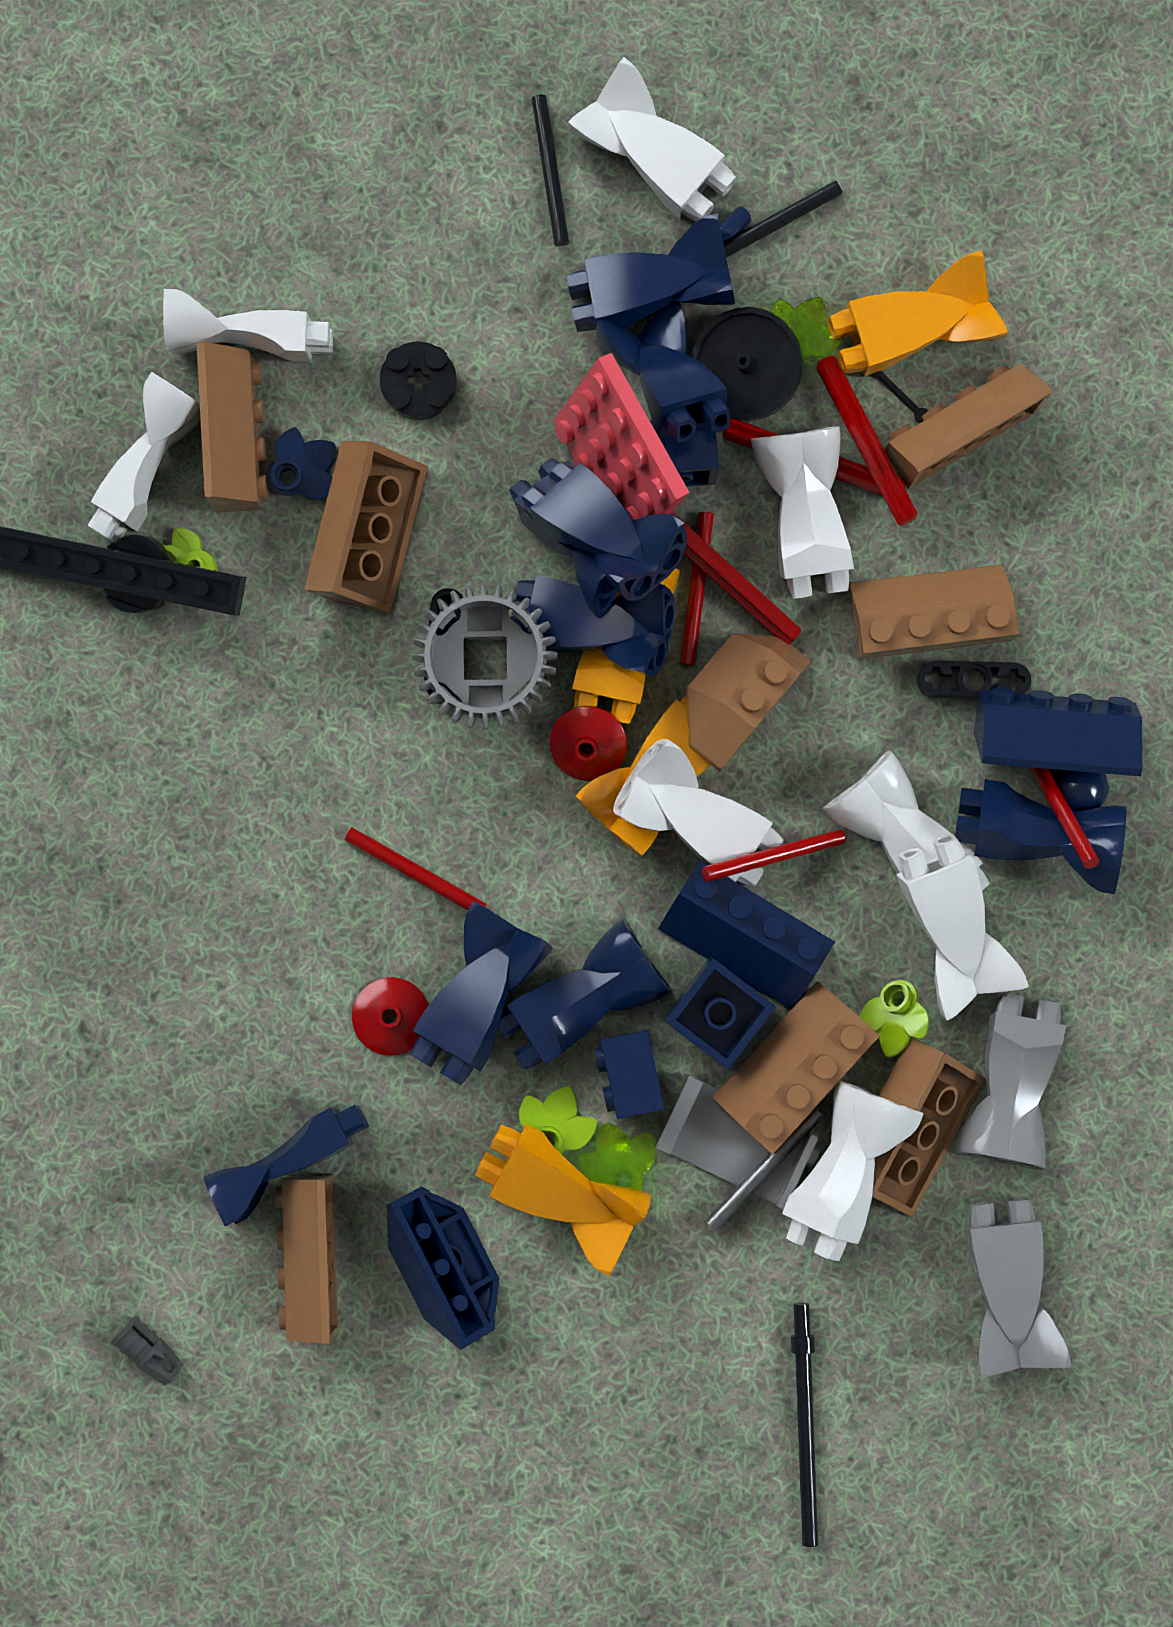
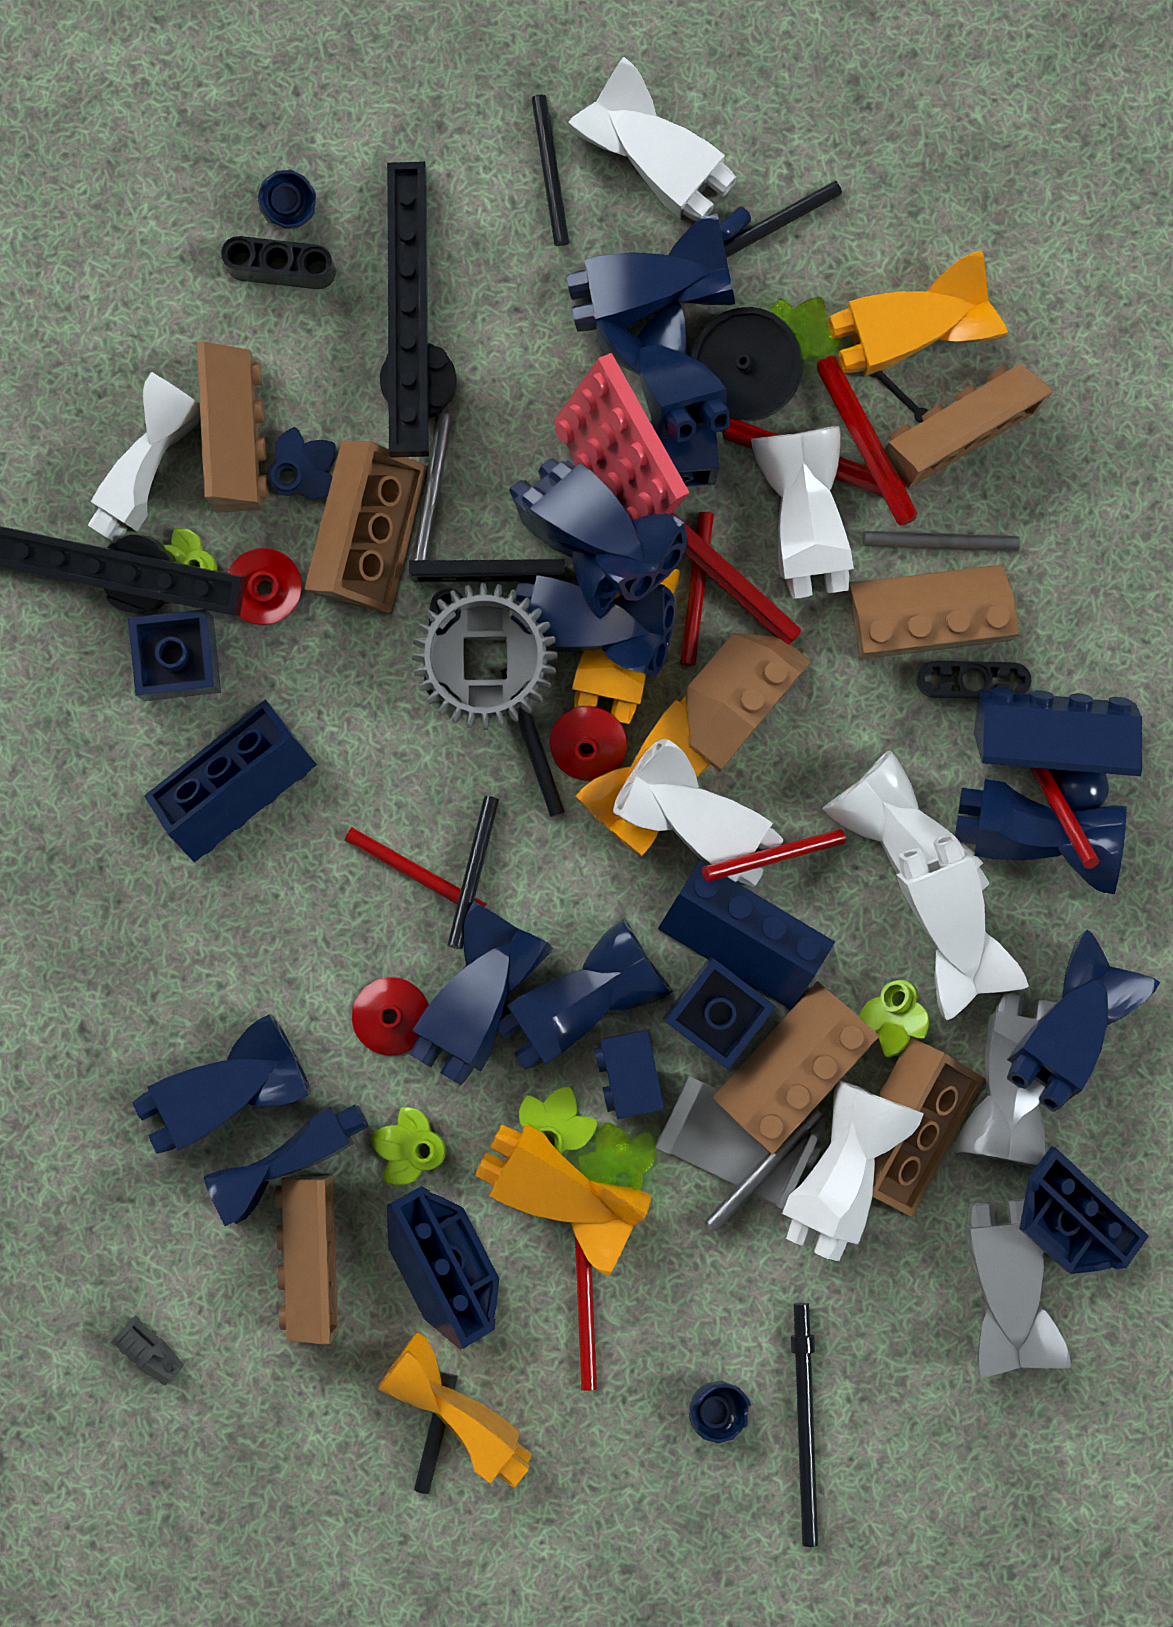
white hips [163,289,333,363] -> none
none -> dark blue brick [128,609,221,701]
none -> dark blue hips [132,1014,311,1154]
none -> dark blue slope [144,699,317,863]
none -> black beam [221,236,336,289]
none -> red dish [227,548,302,625]
none -> dark blue hair [258,170,316,230]
none -> lime plate [371,1107,446,1185]
none -> light orange hips [378,1331,532,1488]
none -> black plate [387,161,429,458]
none -> black tile [409,559,565,582]
none -> flat silver bar [413,413,452,560]
none -> black bar [414,1372,458,1494]
none -> black bar [447,796,499,950]
none -> black bar [501,668,565,817]
none -> red bar [575,1237,597,1391]
none -> dark blue hair [689,1380,751,1444]
none -> flat silver bar [864,531,1020,551]
none -> dark blue hips [1007,930,1160,1112]
none -> dark blue wedge [1019,1146,1149,1274]

